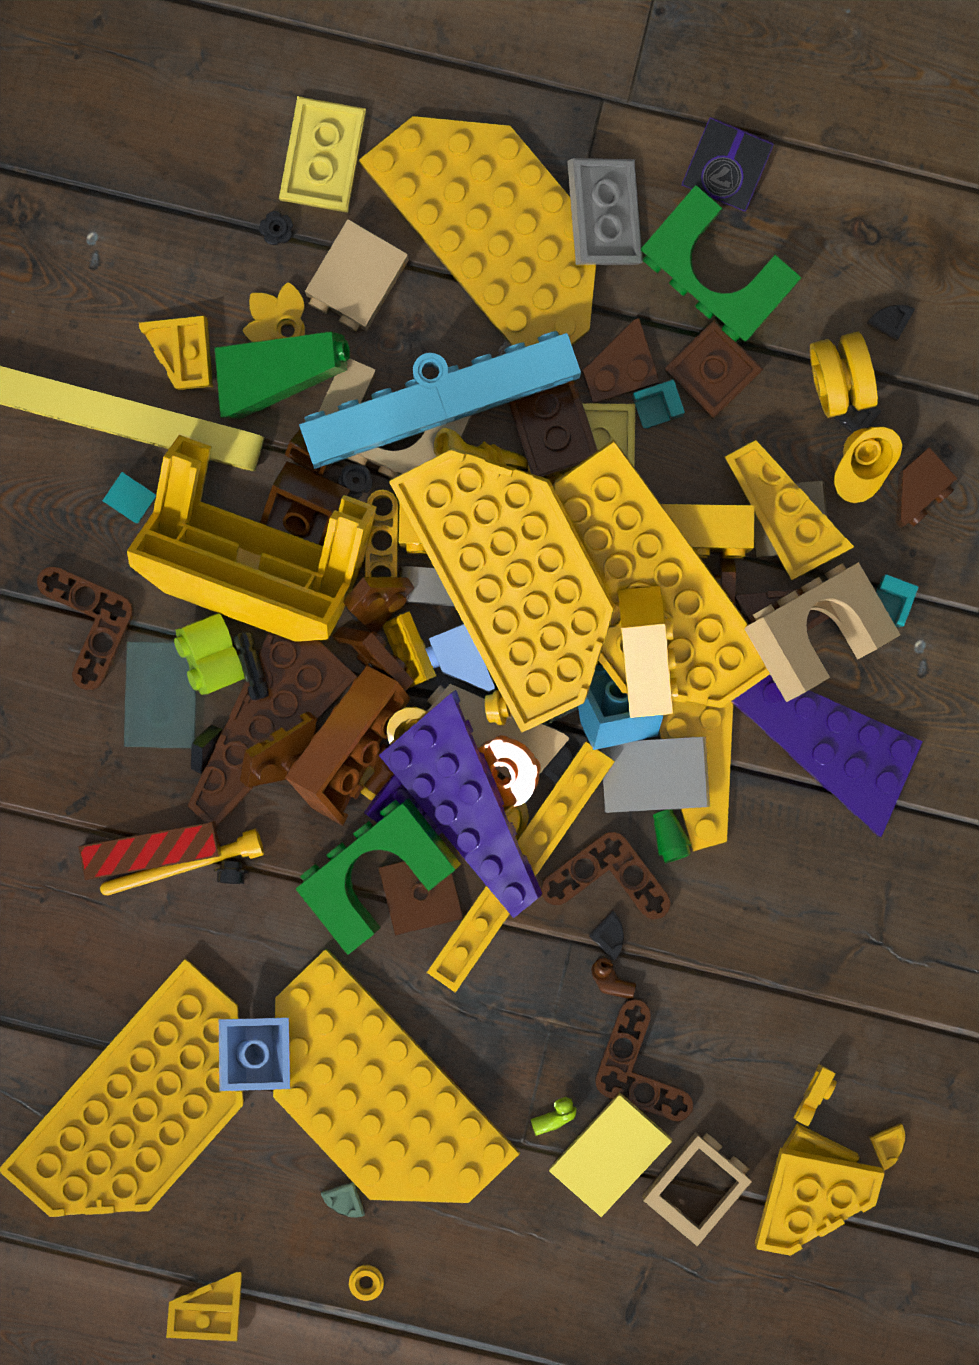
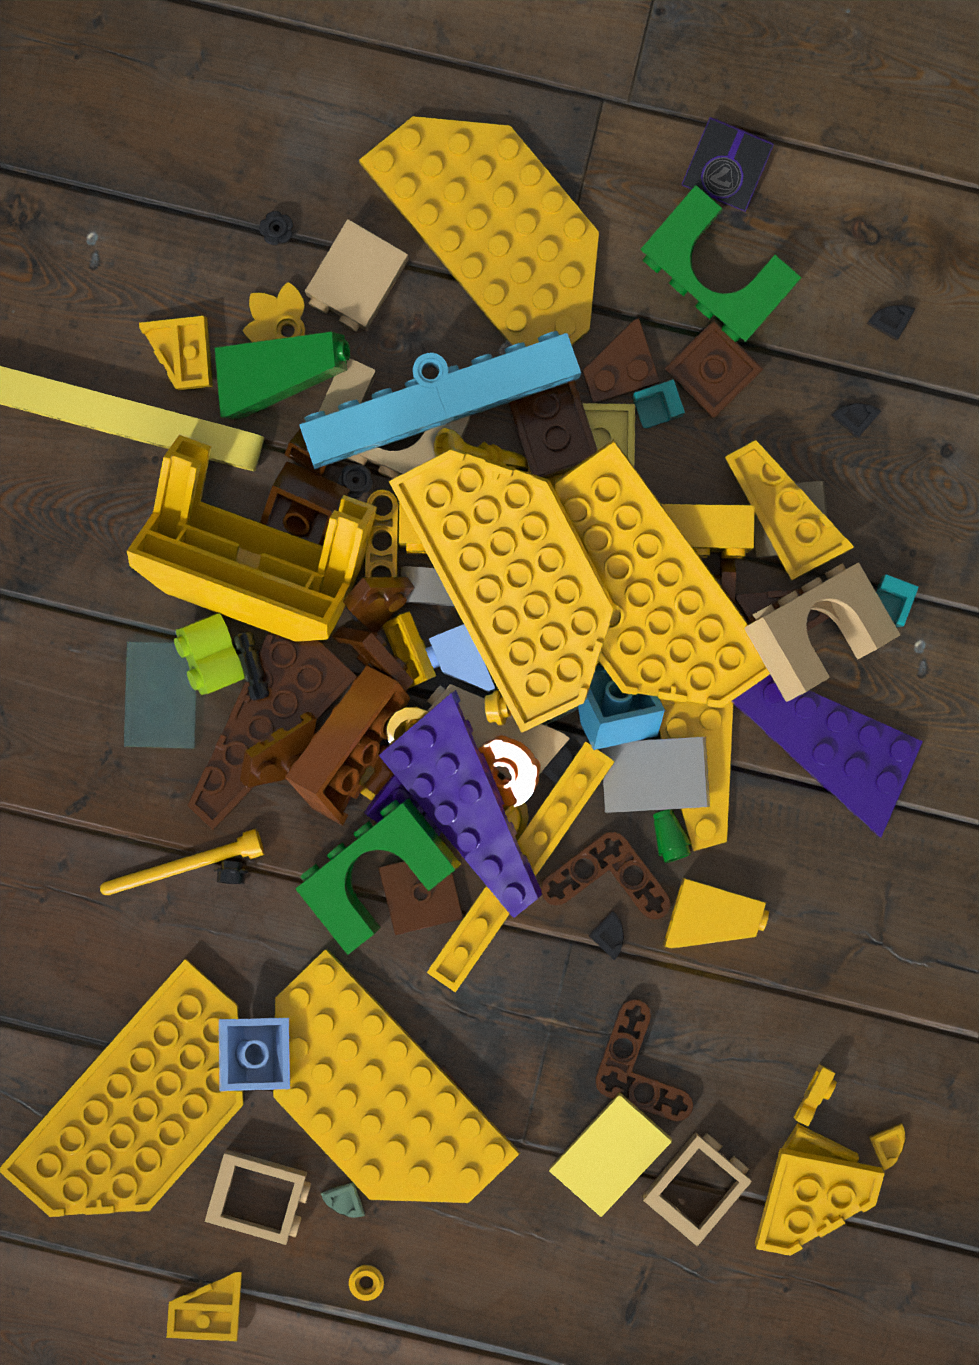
reddish brown beam [37,567,134,691] -> none
tile [78,821,222,880] -> none
teal panel [102,472,156,524] -> none
black tile [191,725,222,774] -> none
light yellow tile [279,96,366,213] -> none
lime arm [530,1097,577,1136] -> none
light grey tile [567,158,643,265] -> none
reddish brown arm [591,958,636,1000] -> none
wedge [618,586,678,718] -> none
yellow wheel [810,331,878,418] -> none
yellow piece [834,426,902,503] -> none
reddish brown slope [896,448,957,528] -> none
none -> tan window [205,1149,311,1245]
none -> yellow slope [663,878,769,948]

